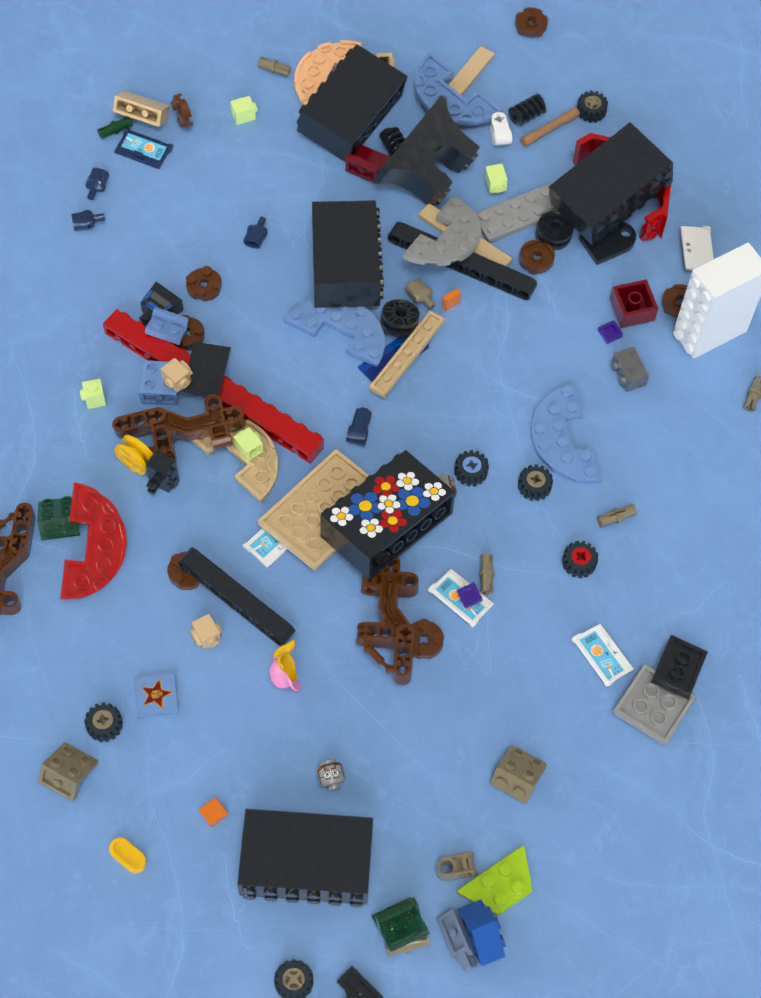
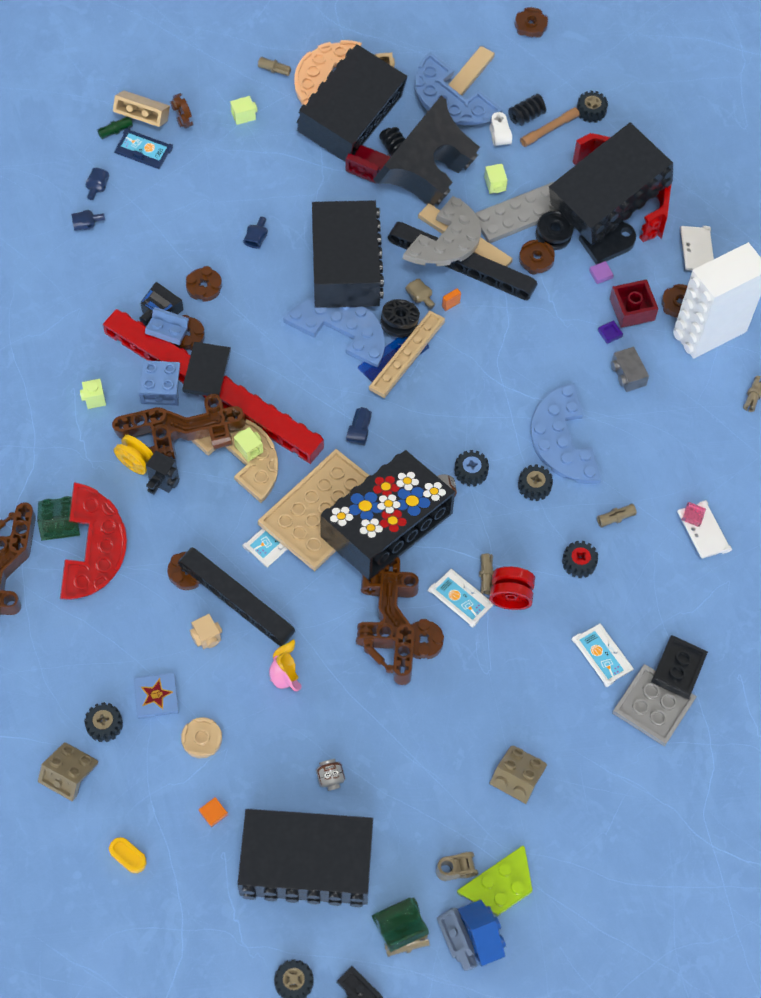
tan brick [161,358,193,392] -> none
dark purple tile [457,582,483,609] -> none
none -> tan tile [181,717,222,758]
none -> red wheel [489,566,535,610]
none -> medium lavender tile [589,261,614,284]
none -> white door [677,500,732,559]
none -> clear pink tile [681,502,706,527]

